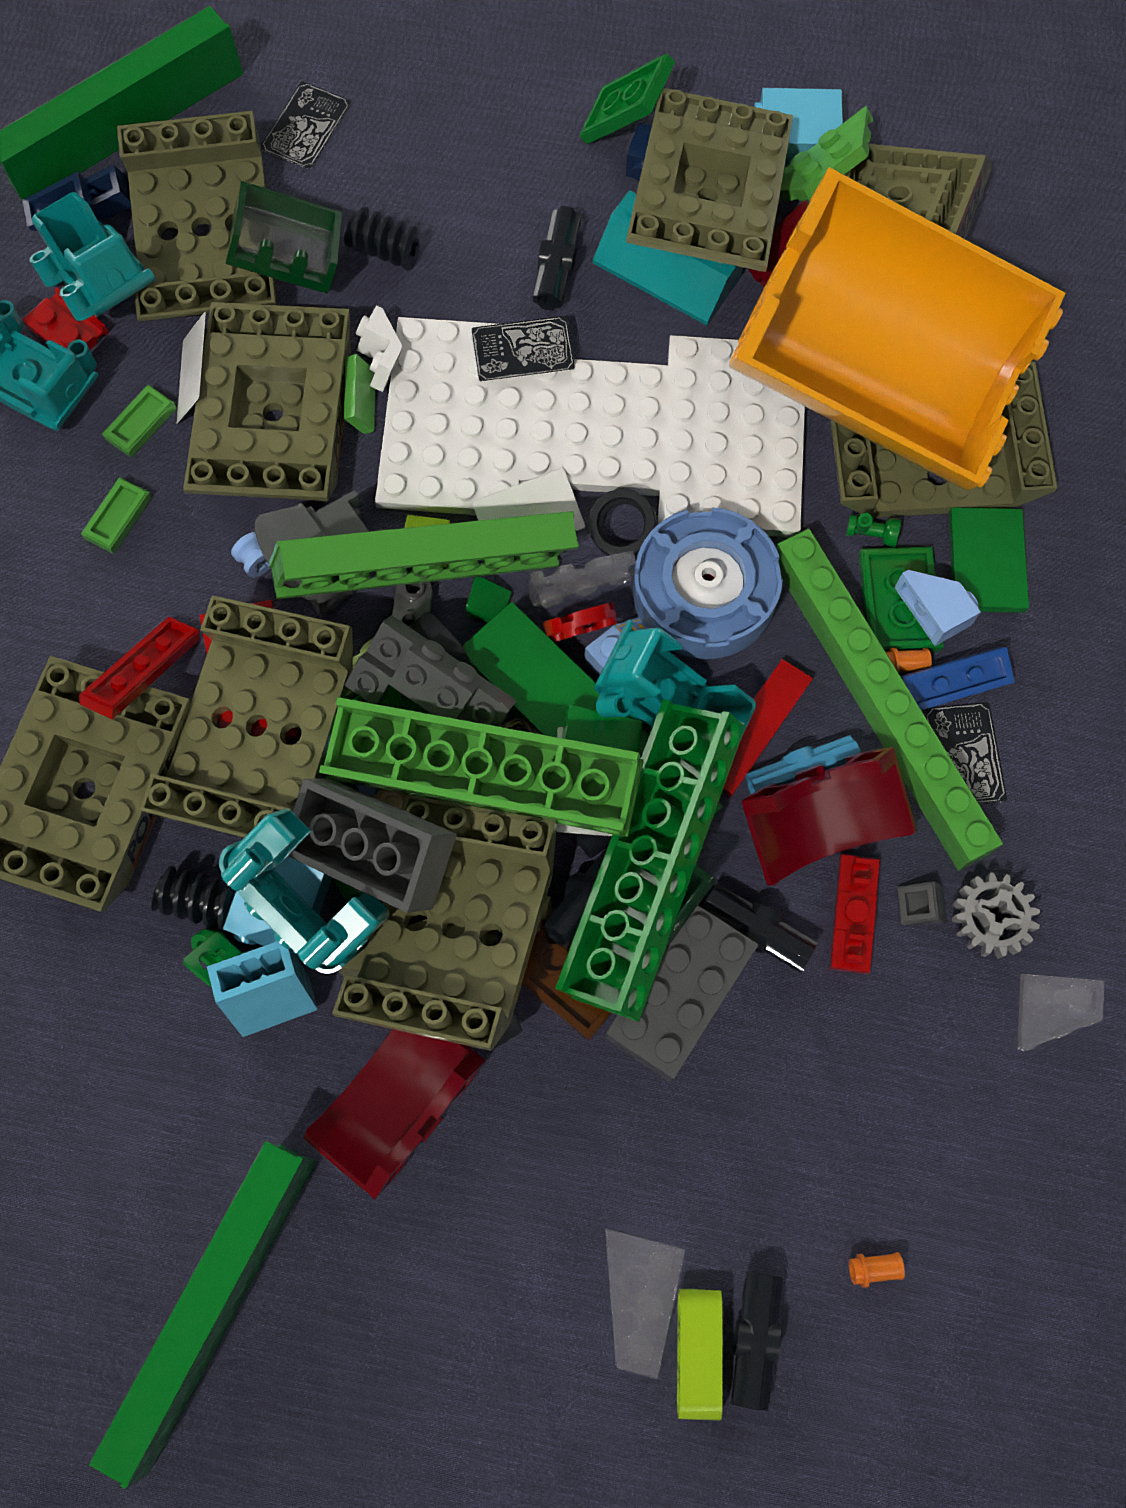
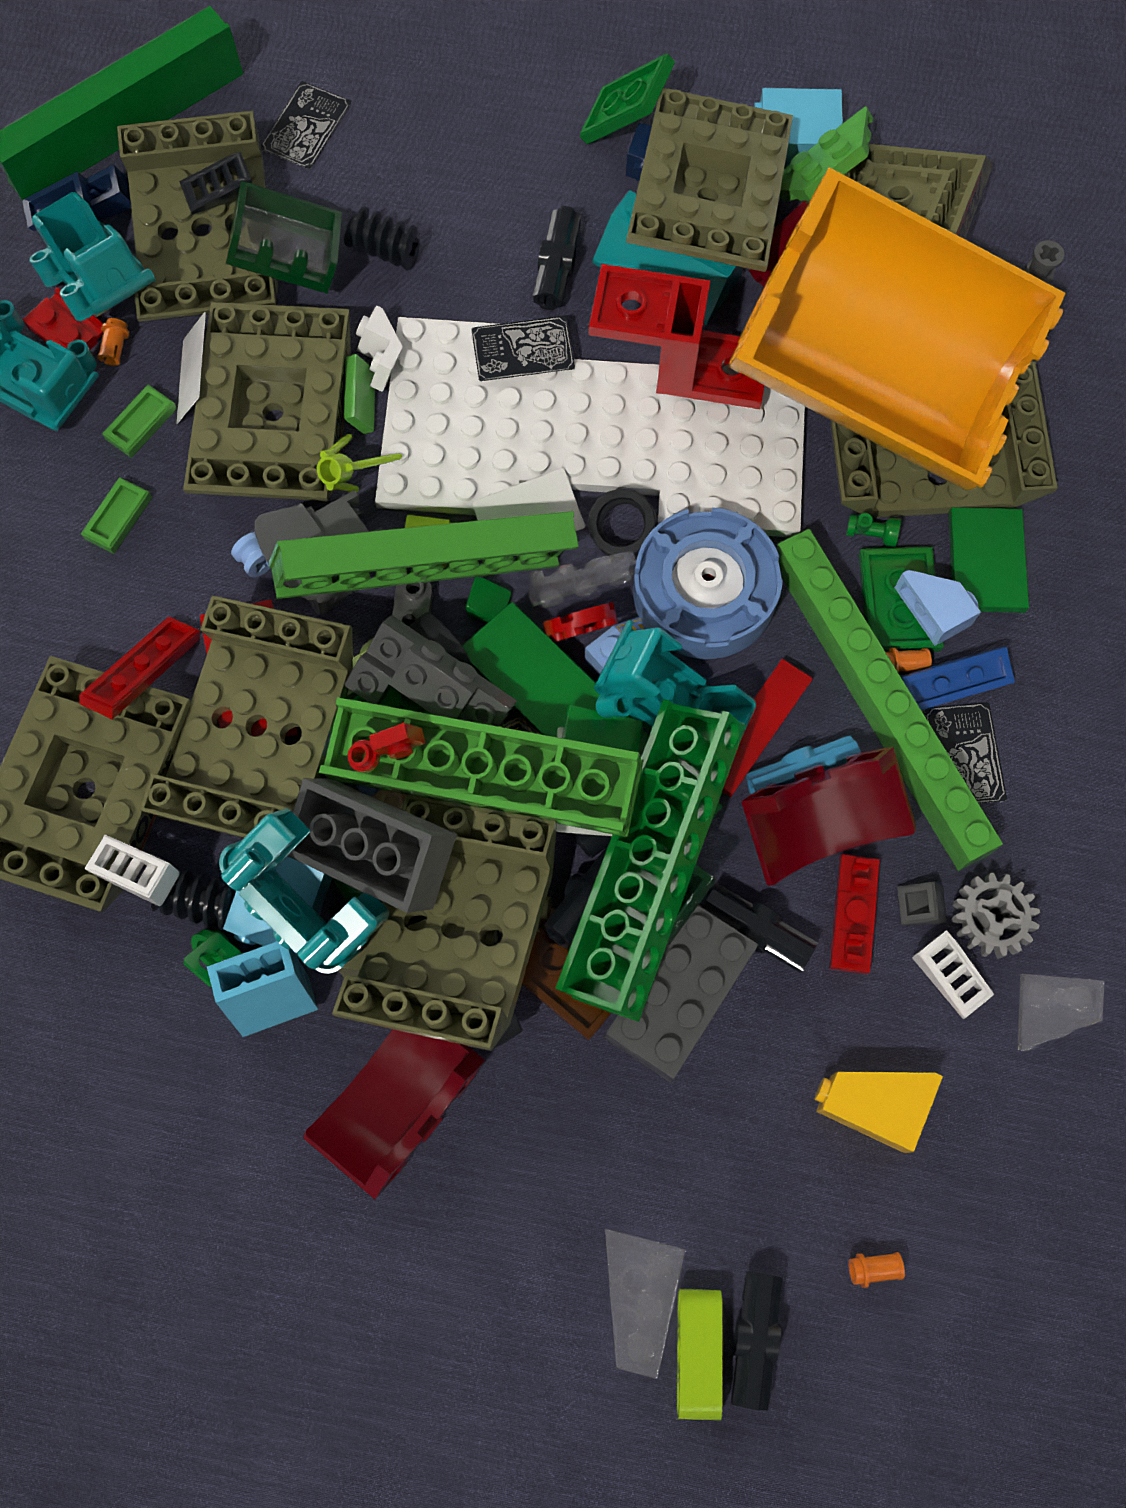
green tile [89,1141,316,1489] -> none
none -> white slope [85,835,179,906]
none -> orange pin [97,318,129,366]
none -> black slope [179,151,253,215]
none -> lime plant [317,434,402,492]
none -> red plate [348,723,426,772]
none -> red bracket [589,264,765,410]
none -> yellow slope [814,1072,943,1153]
none -> white slope [912,930,994,1019]
none -> dark grey bush [1025,240,1064,284]

